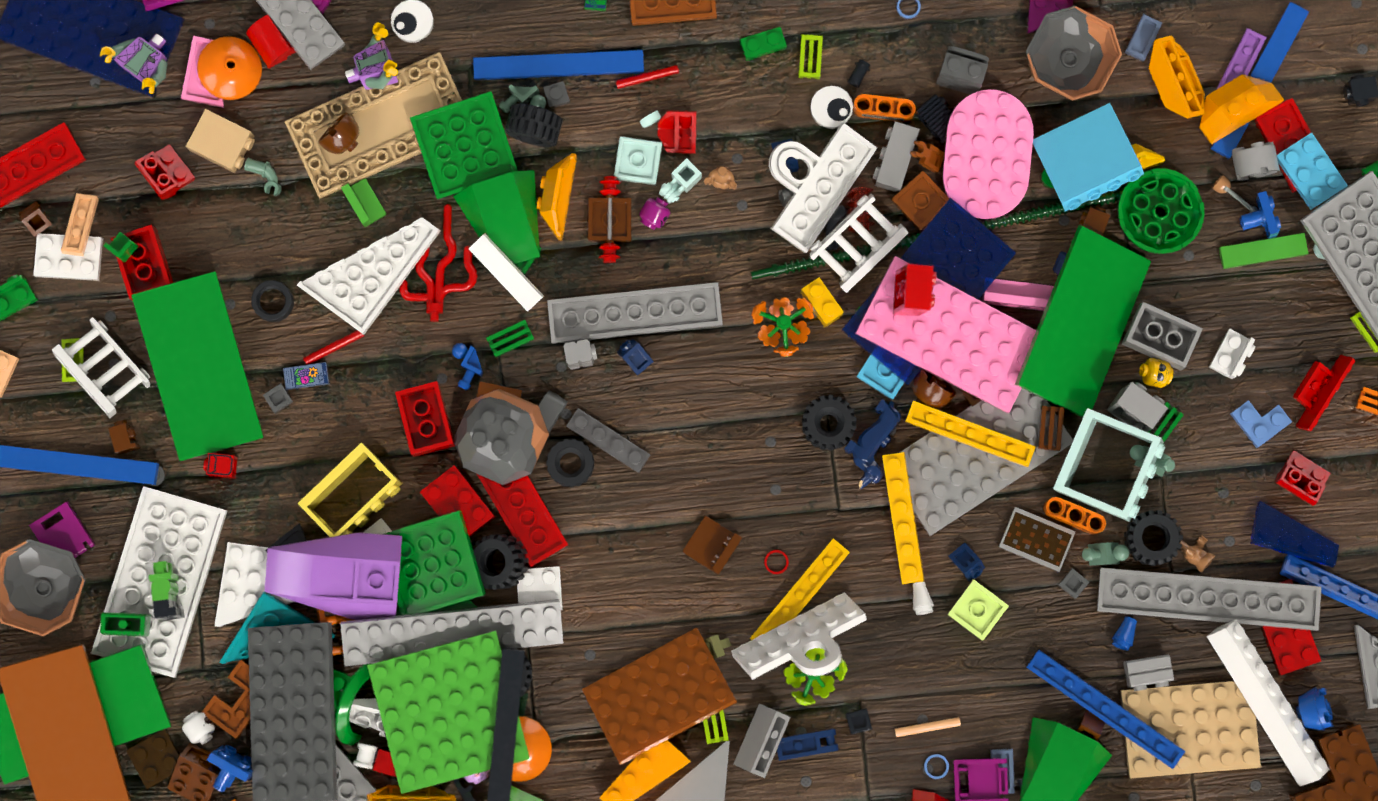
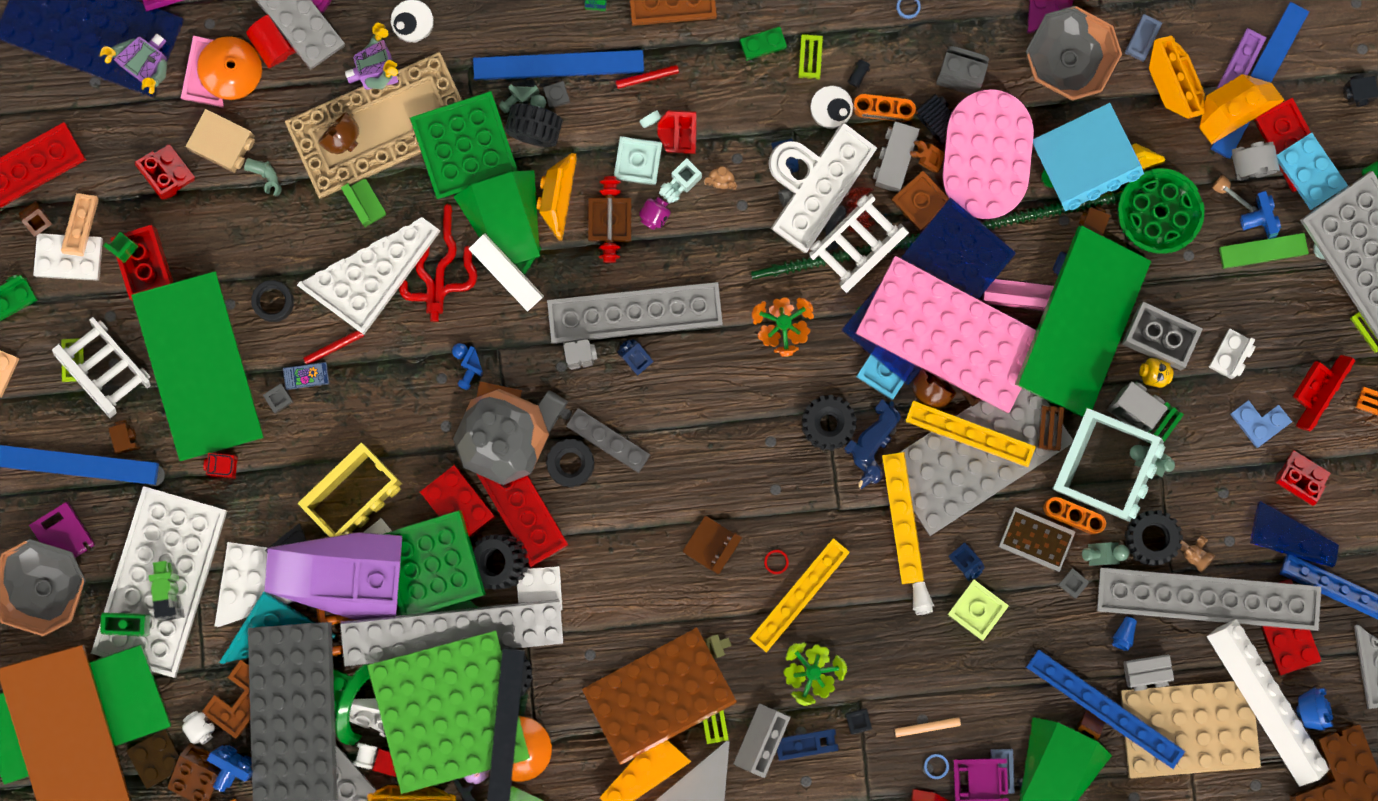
red brick [395,381,455,457] -> none
green tile [486,320,534,358] -> none
white plate [731,592,867,679] -> none
yellow brick [801,277,844,328] -> none
red brick [893,264,936,316] -> none

